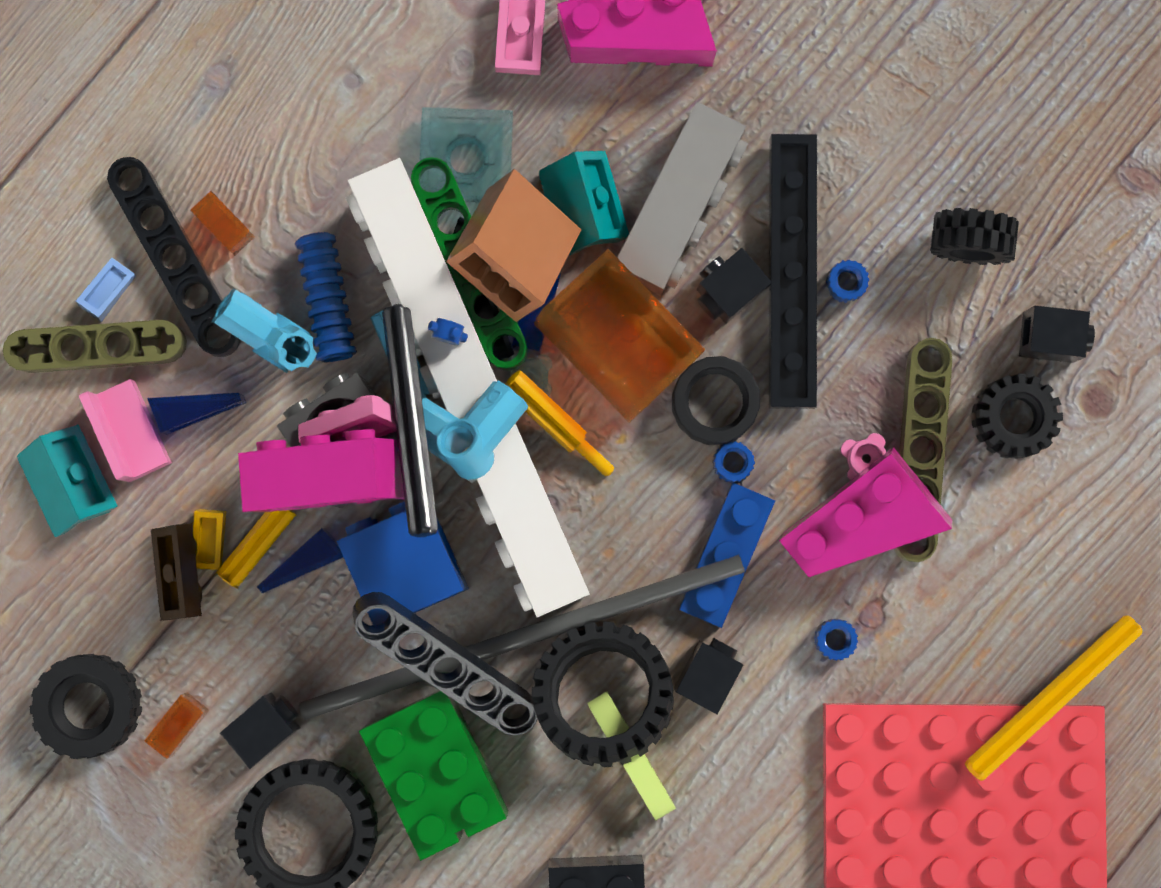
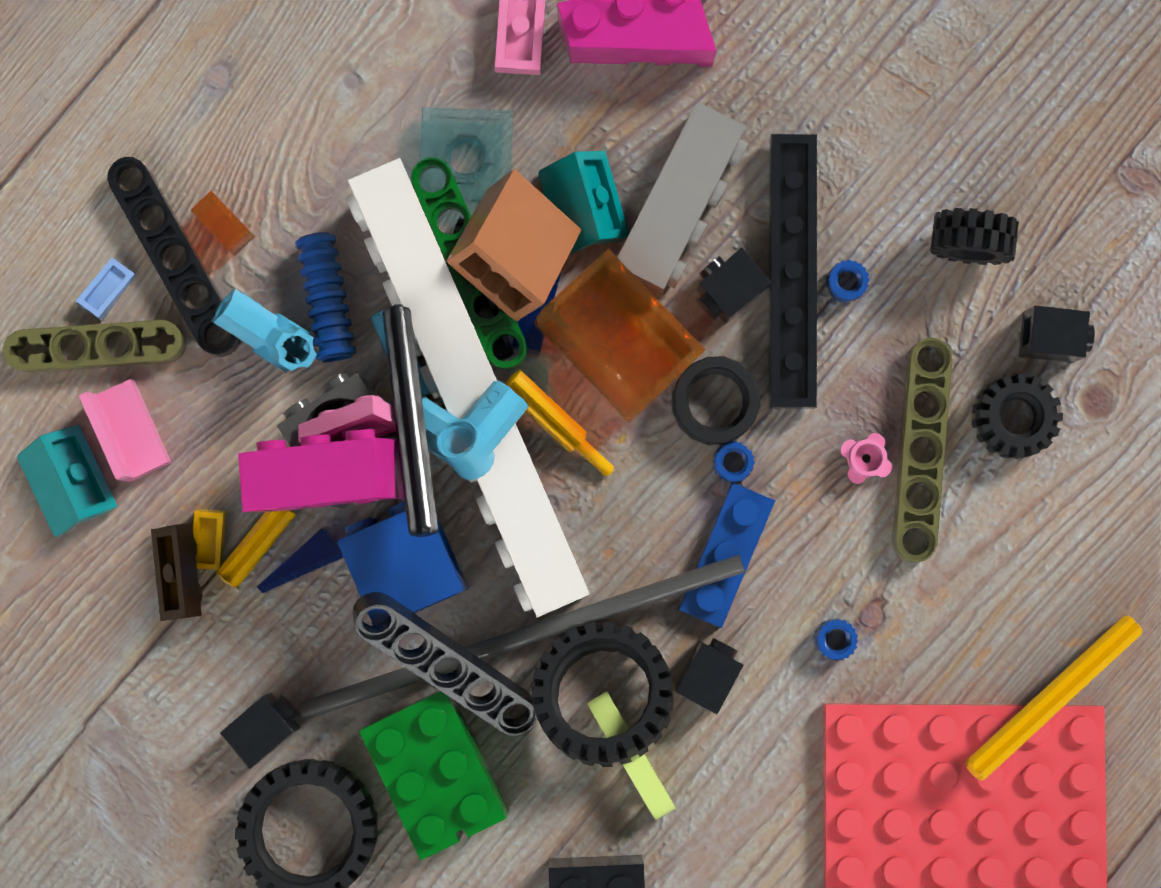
black tyre [30,654,142,759] -> none
clear orange piece [144,692,210,759] -> none
clear blue piece [147,393,247,435] -> none
blue piece [428,318,468,345] -> none
dark pink wedge [779,447,953,577] -> none

